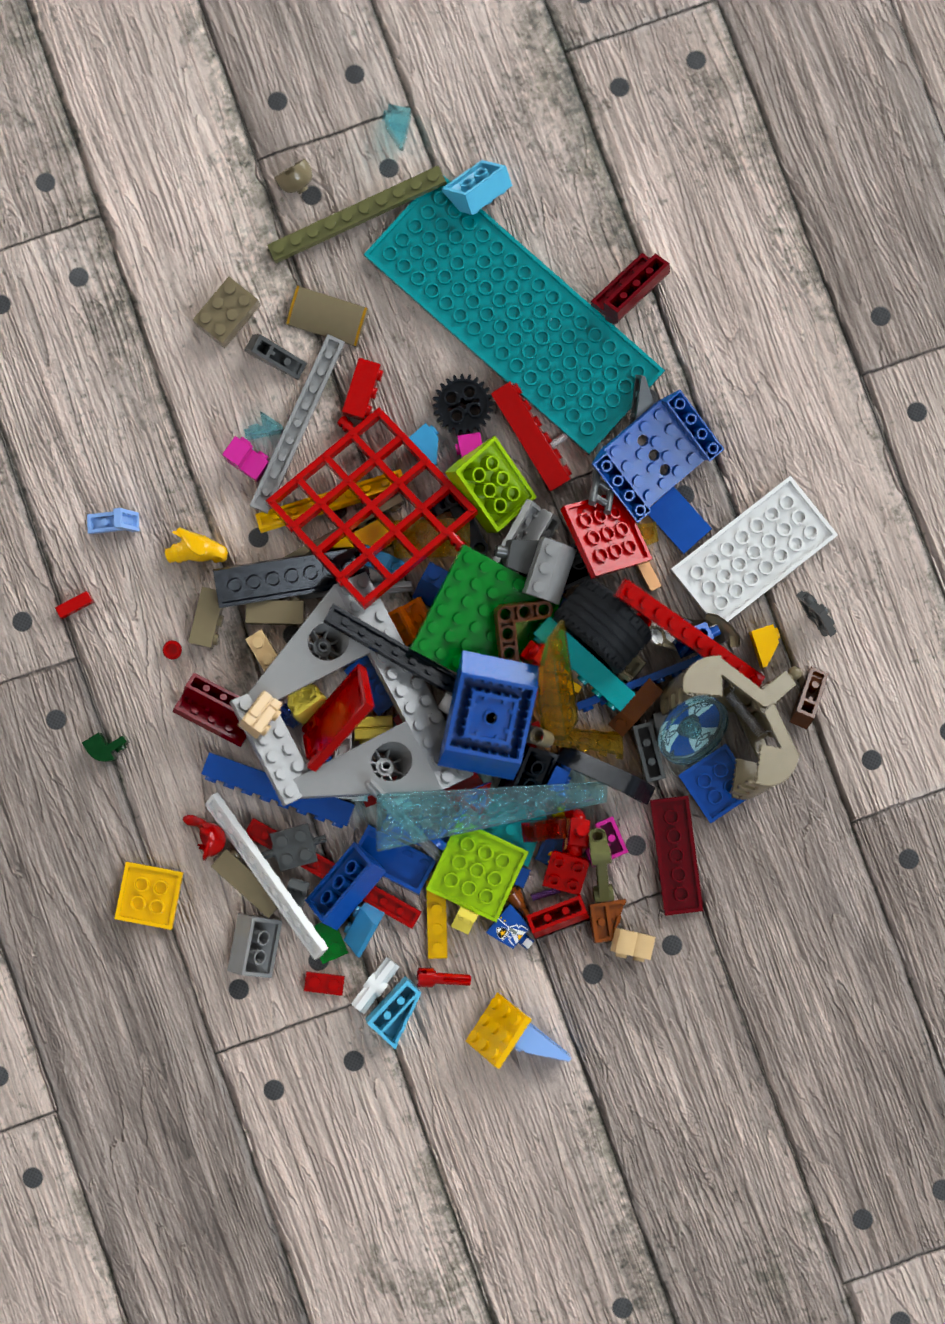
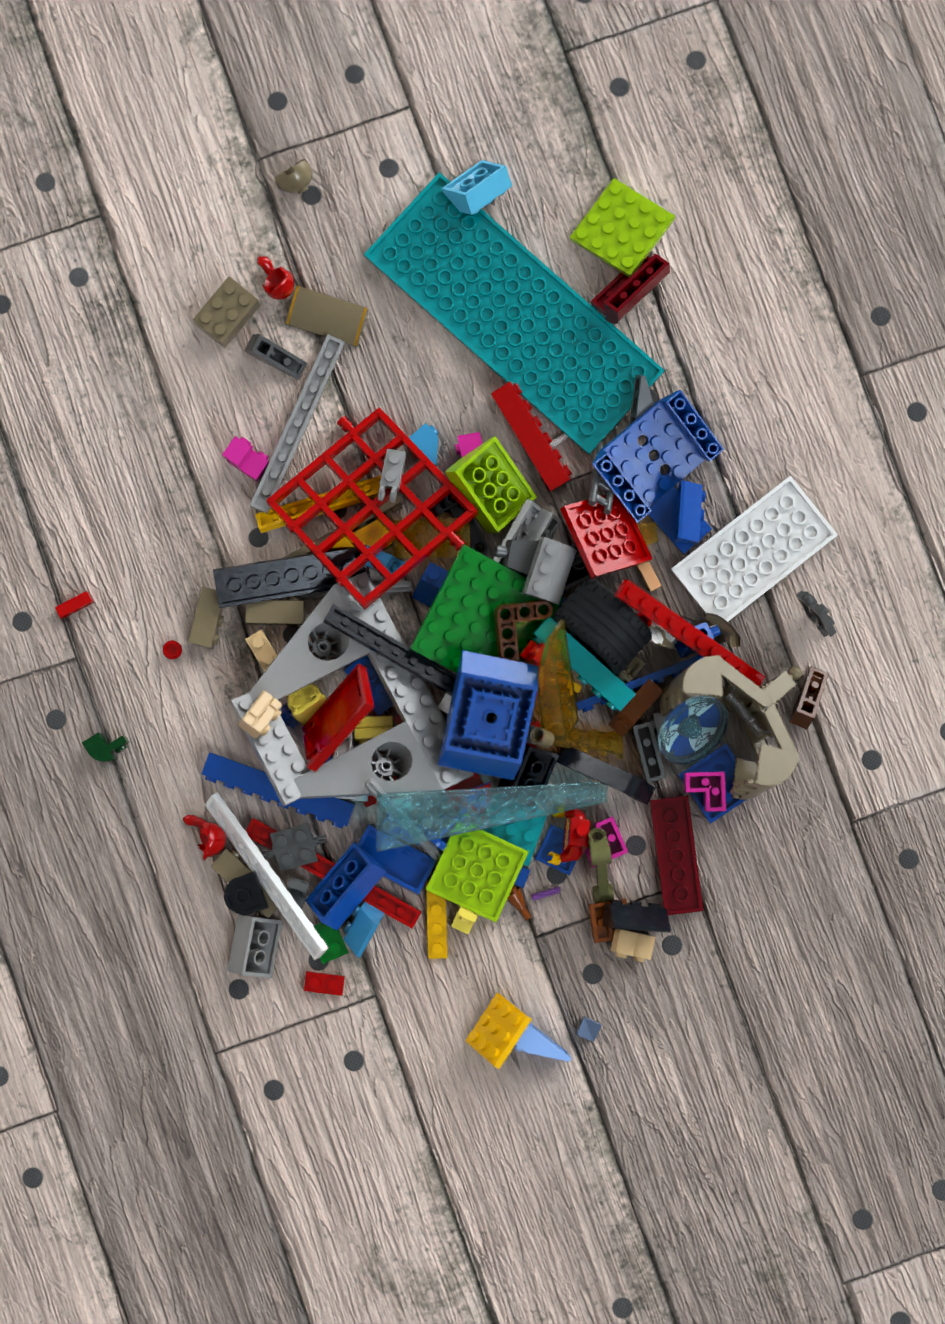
light blue bracket [87,508,140,534] -> none
yellow plate [114,862,184,930] -> none
yellow animal [165,527,228,563] -> none
dark red brick [173,673,247,747] -> none
clear light blue slope [244,411,284,440] -> none
olive plate [267,165,447,263] -> none
red brick [342,358,384,421] -> none
white piece [352,957,400,1014] -> none
medium azure wedge [365,976,421,1049] -> none
clear light blue slope [382,104,412,151] -> none
orange slope [388,597,428,646] -> none
red piece [417,967,471,988] -> none
black gear [432,374,494,436] -> none
blue torso [486,903,534,950] -> none
clear red brick [521,817,568,842] -> none
red brick [526,895,589,939] -> none
red bracket [542,851,589,895] -> none
blue brick [546,764,572,795] -> none
yellow slope [749,624,780,669] -> none
none -> black tile [224,871,269,916]
none -> red piece [257,256,295,300]
none -> light grey hinge [378,449,407,503]
none -> lime plate [570,178,676,278]
none -> sand blue slope [576,1016,602,1042]
none -> black slope [603,900,671,933]
none -> blue slope [674,480,706,545]
none -> dark pink brick [683,772,726,811]

